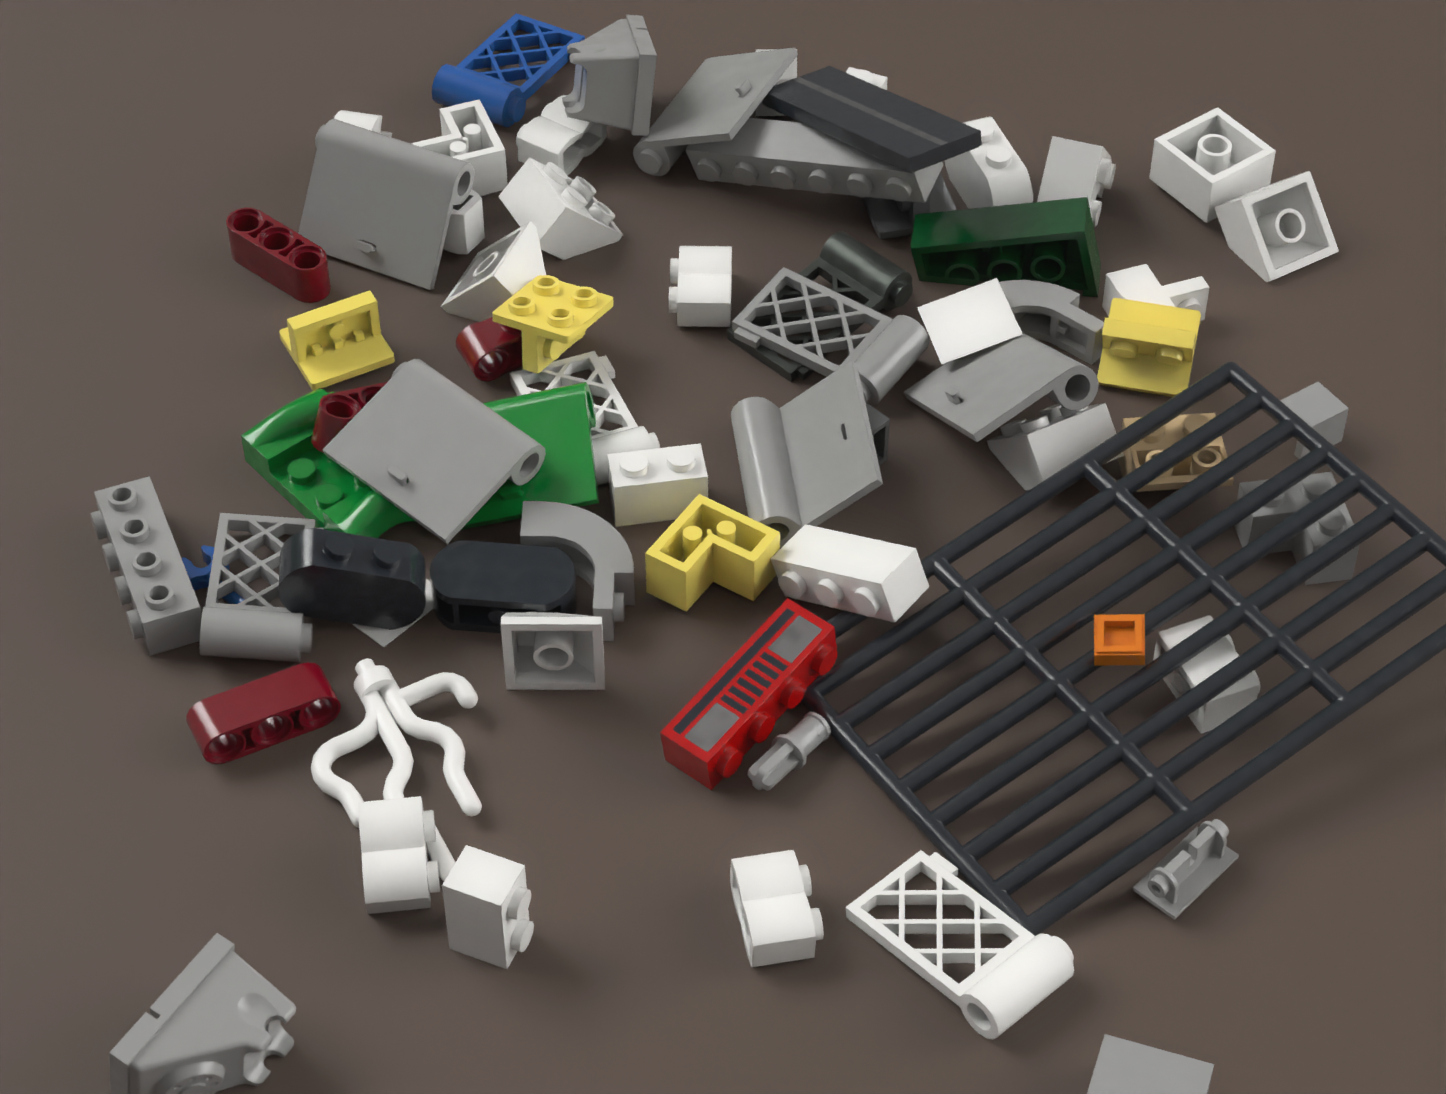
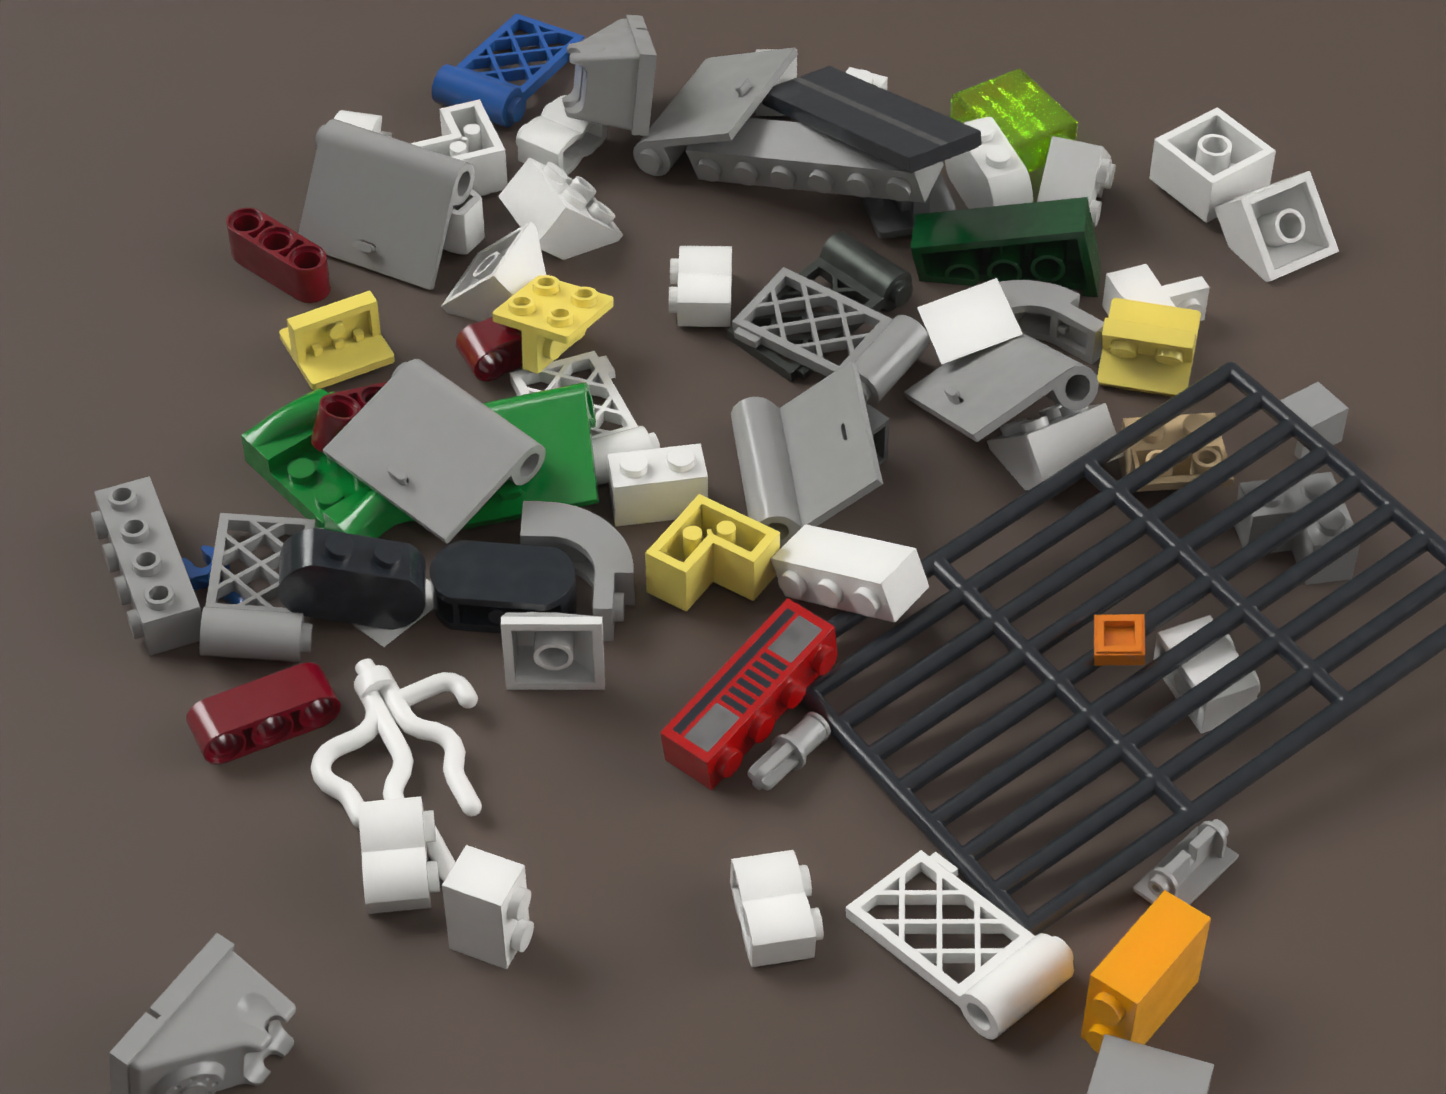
none -> clear neon green brick [950,68,1078,173]
none -> light orange brick [1081,890,1211,1053]

